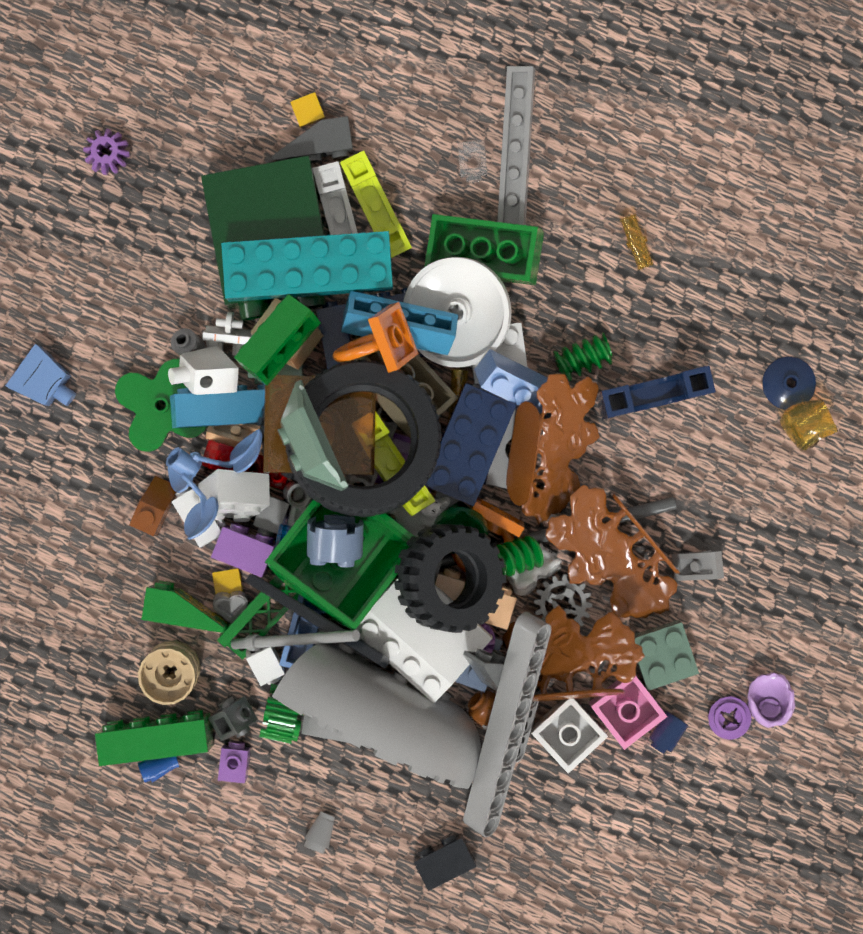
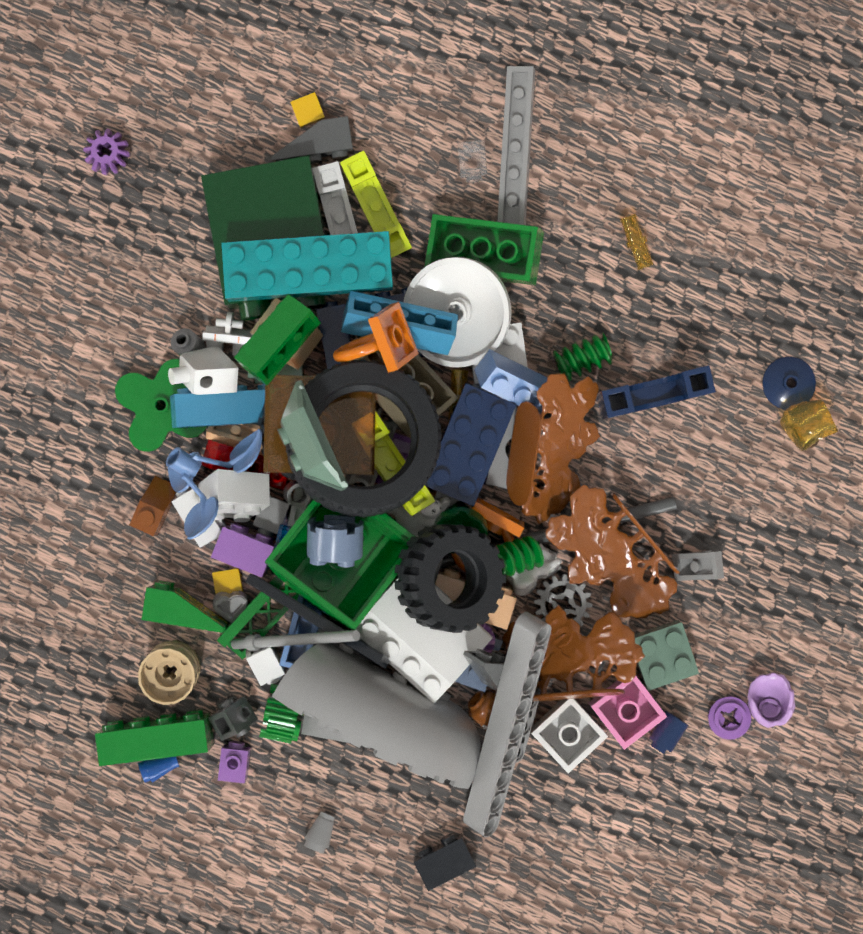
medium blue torso [5,344,76,406] -> none

